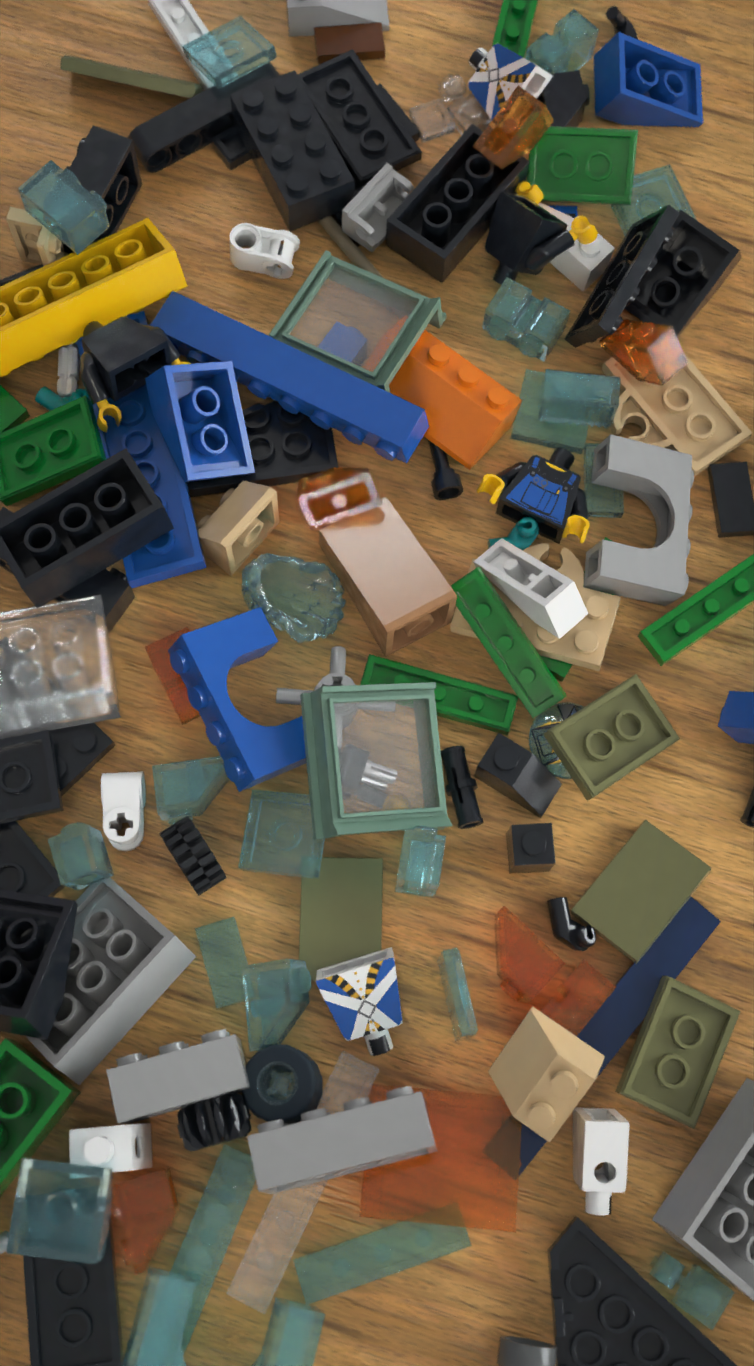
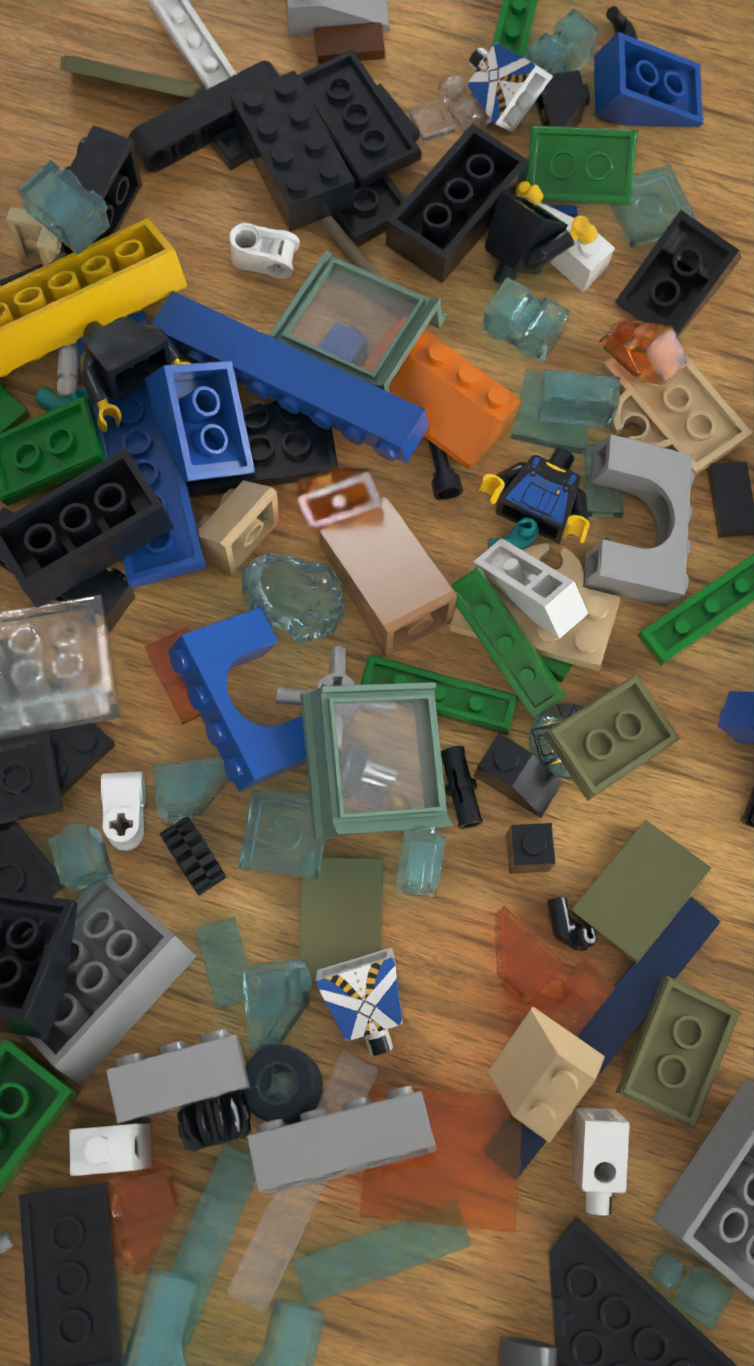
clear light blue slope [6,1157,113,1264] -> none
clear light blue tile [182,15,277,89] -> none
light grey hinge [342,163,415,253] -> none
clear light blue tile [437,948,478,1042] -> none
clear orange slope [473,85,554,169] -> none
black plate [565,204,680,348] -> none

